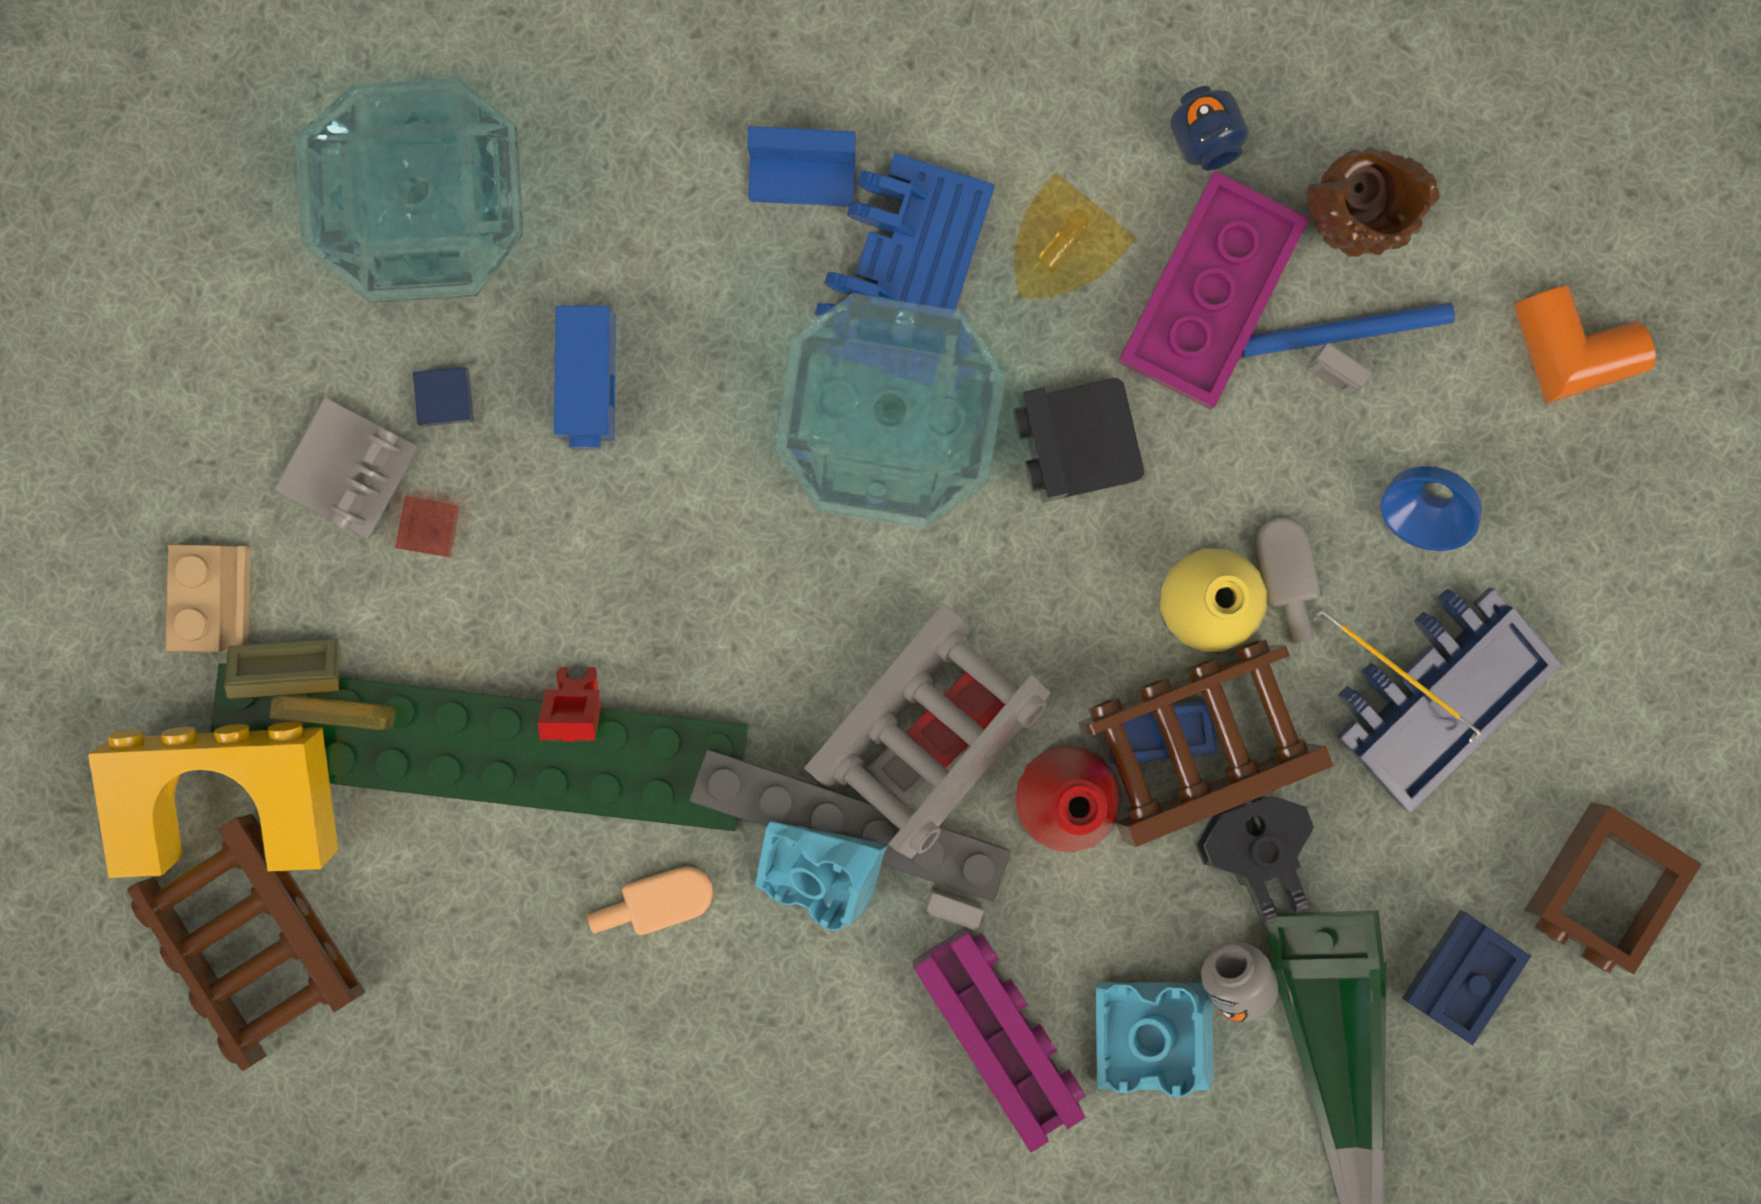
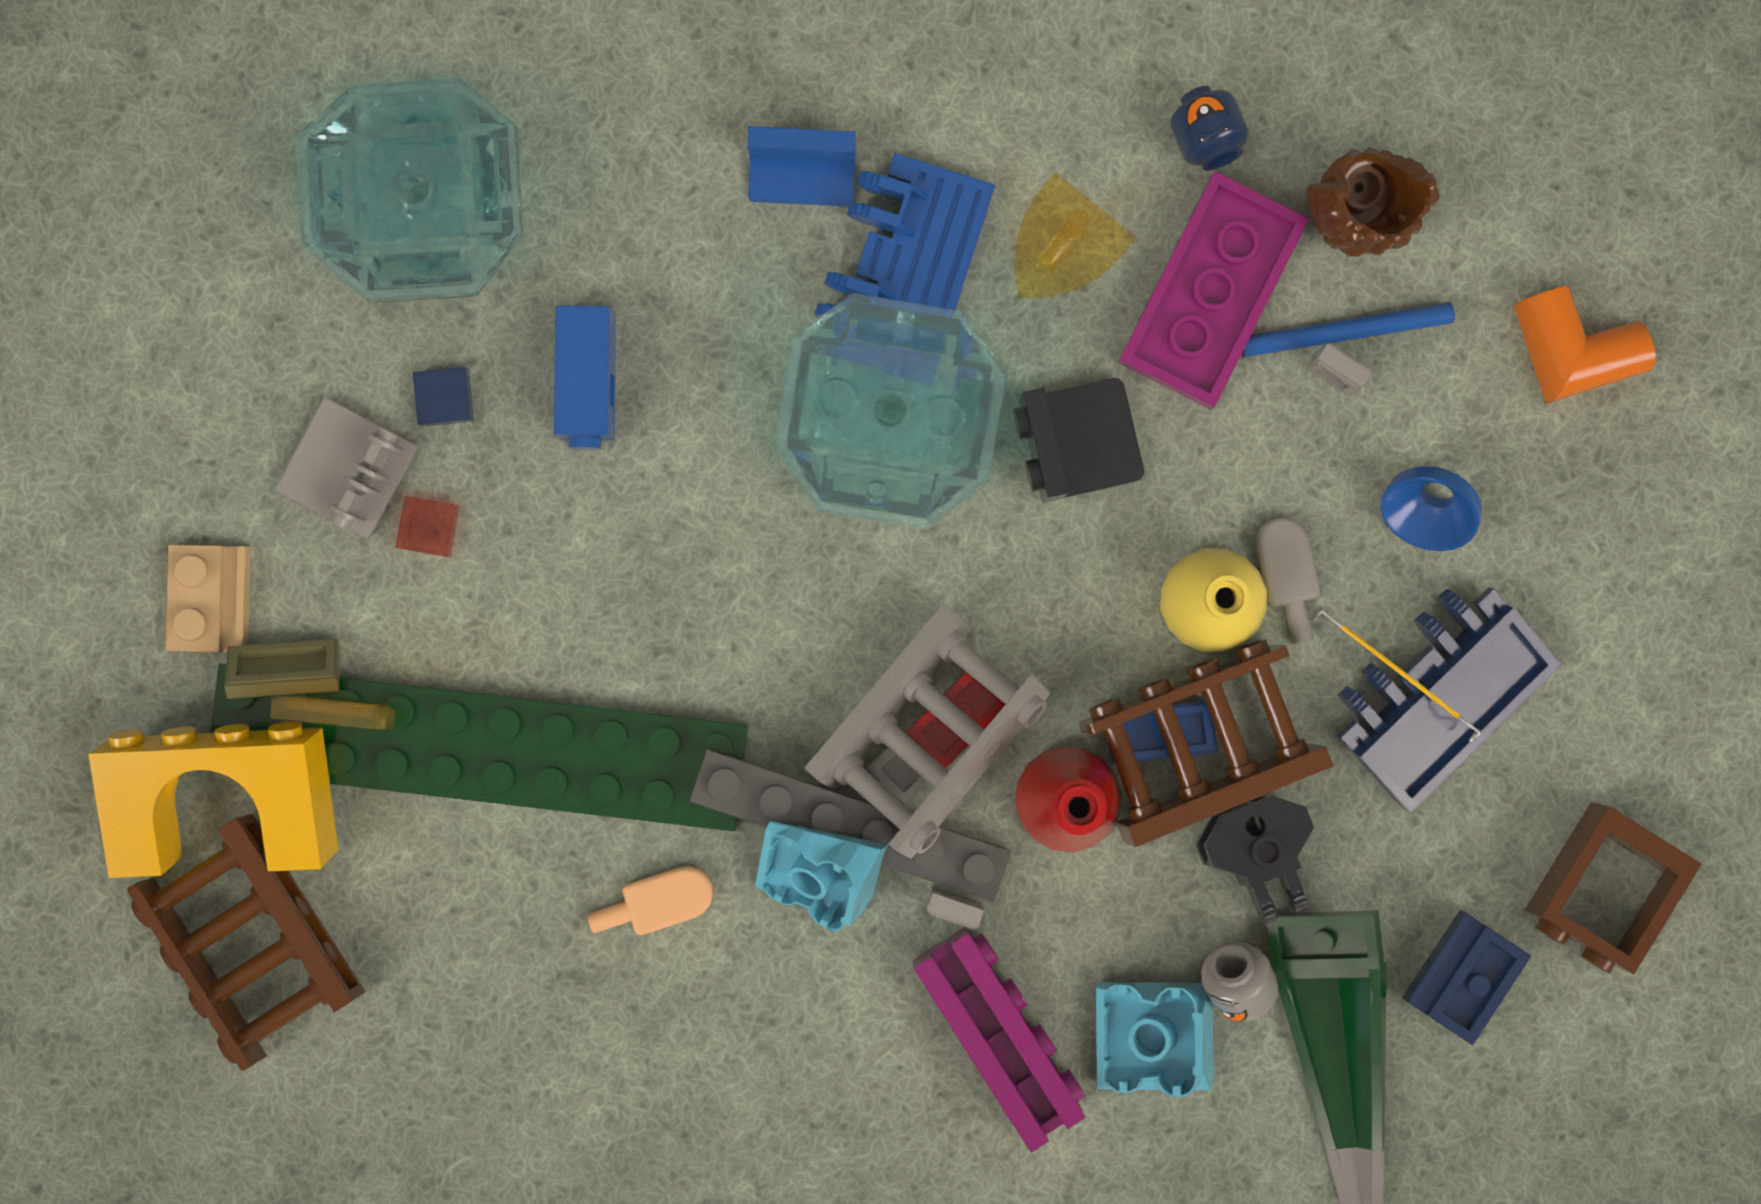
red plate [538,667,602,742] -> none

